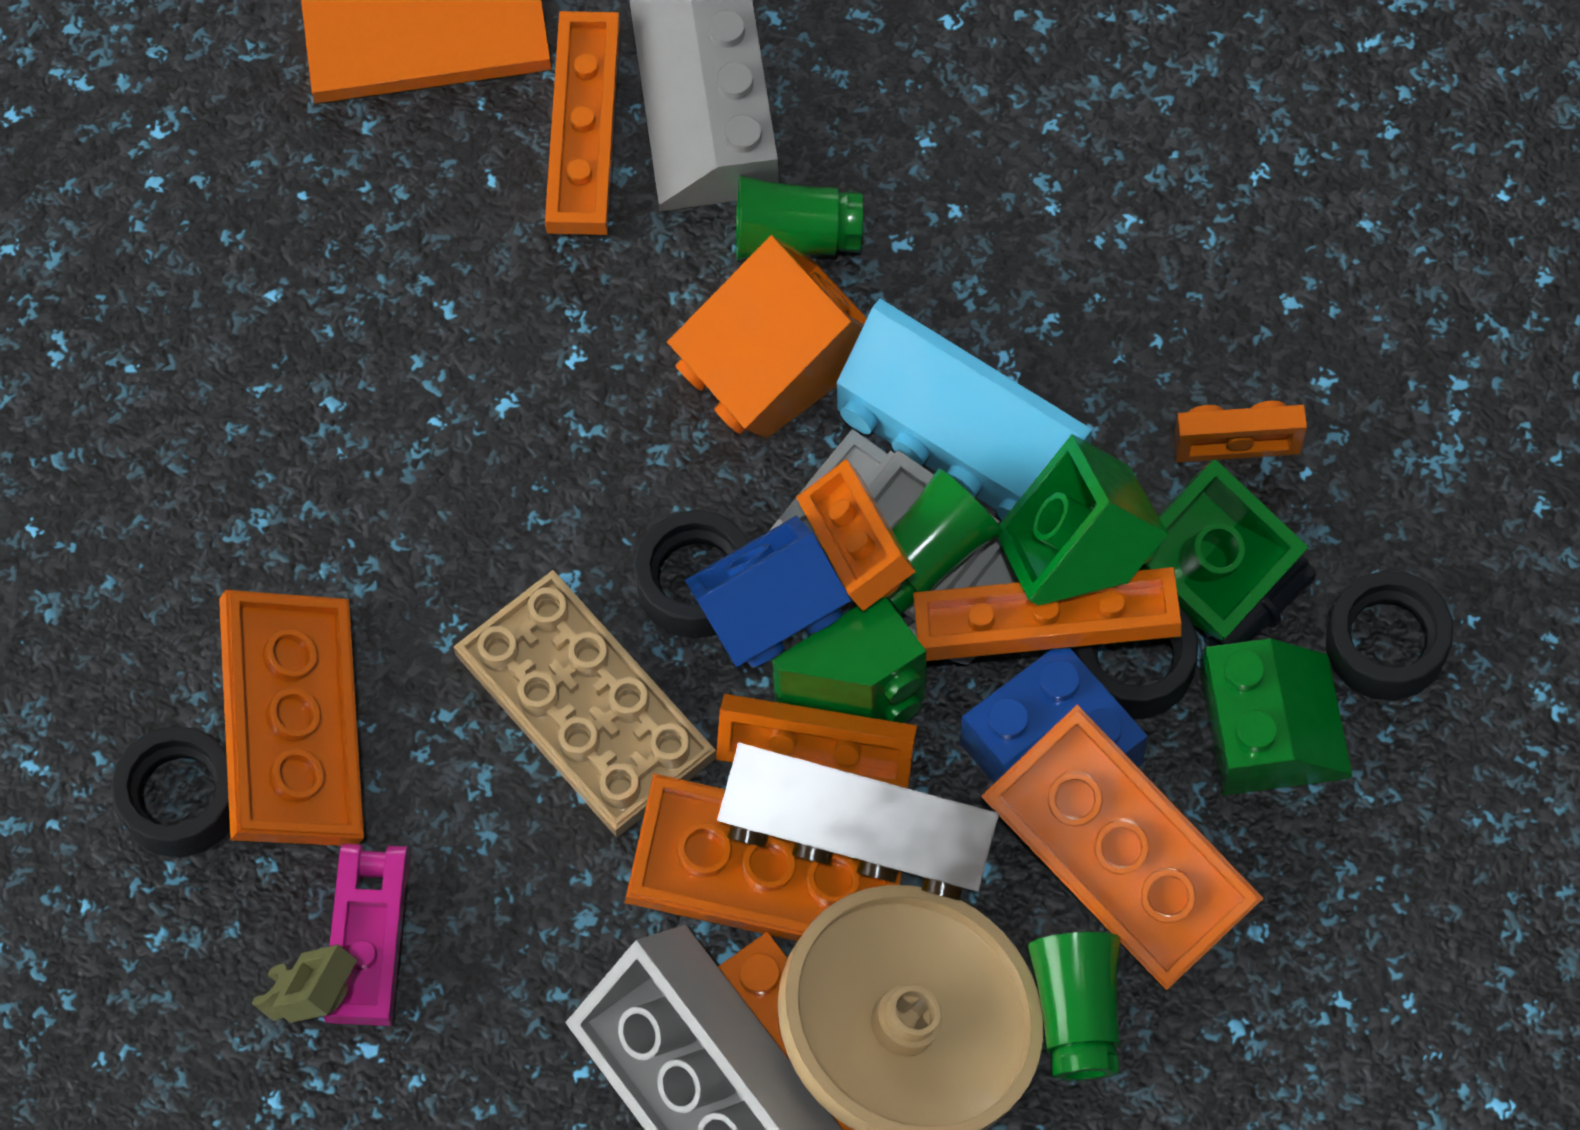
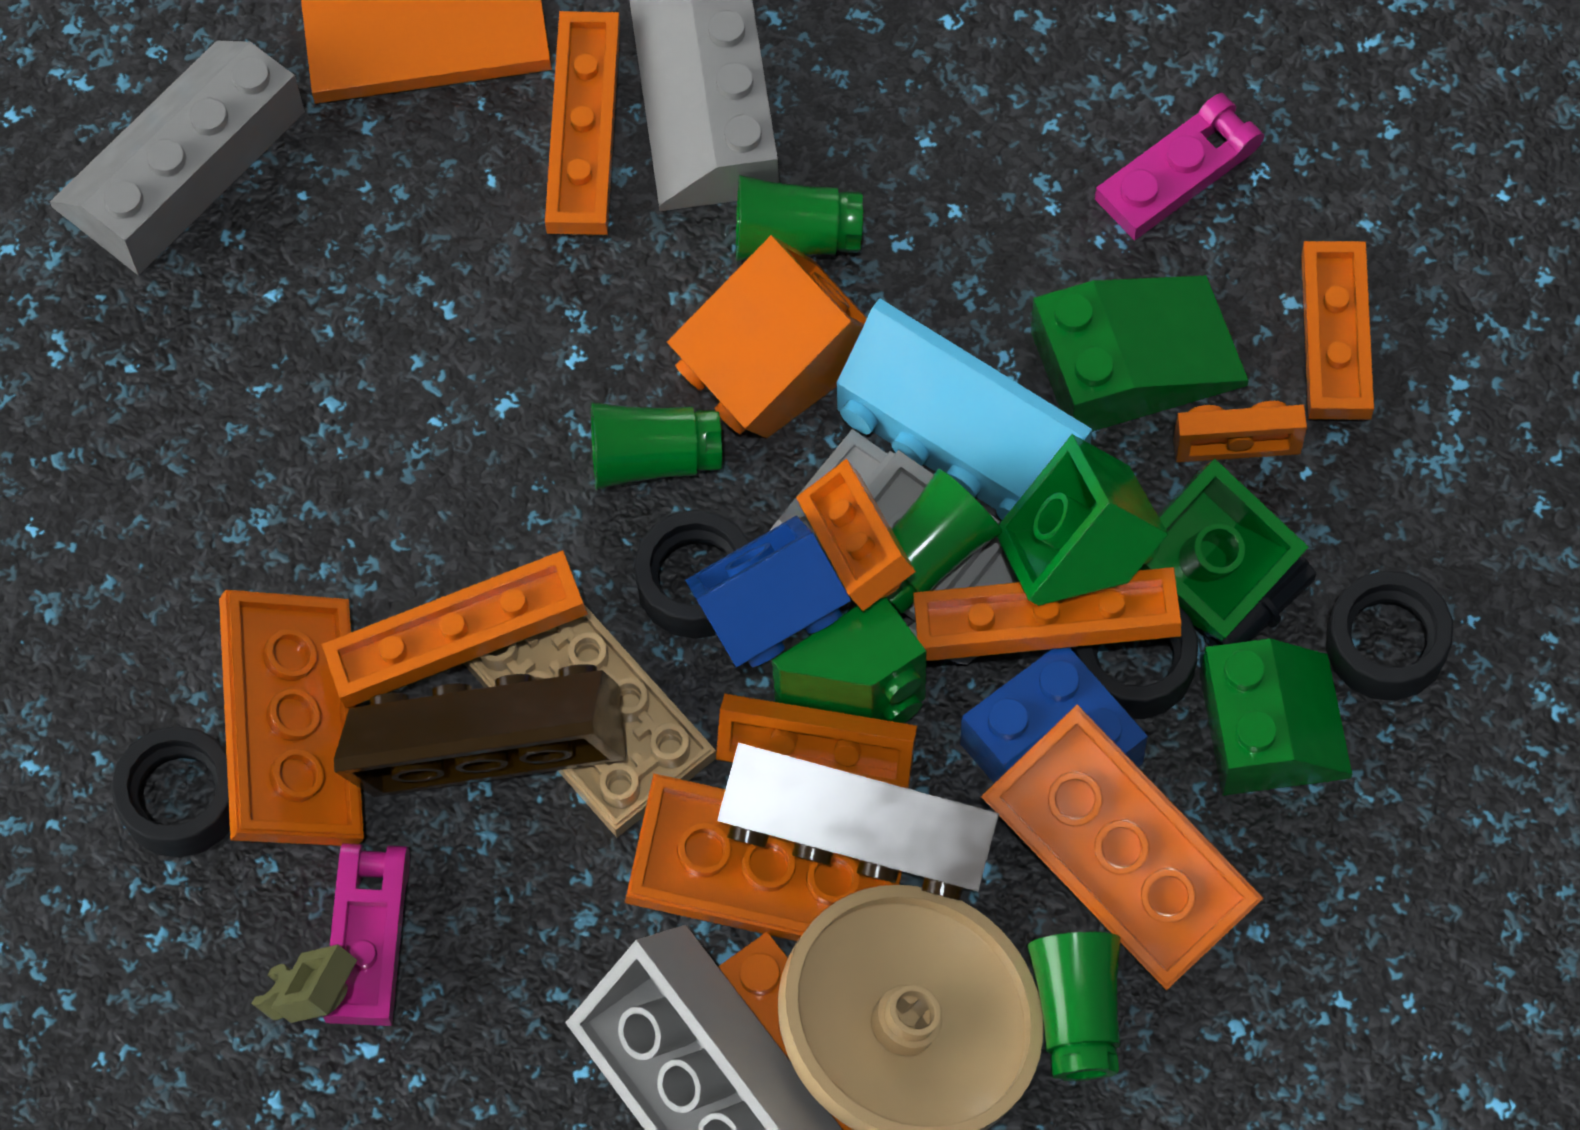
none -> light grey slope [50,40,305,276]
none -> orange plate [321,550,588,709]
none -> dark brown slope [334,664,625,797]
none -> green plant [591,402,722,490]
none -> green slope [1031,275,1249,432]
none -> dark pink plate [1095,93,1265,241]
none -> orange plate [1301,241,1374,420]

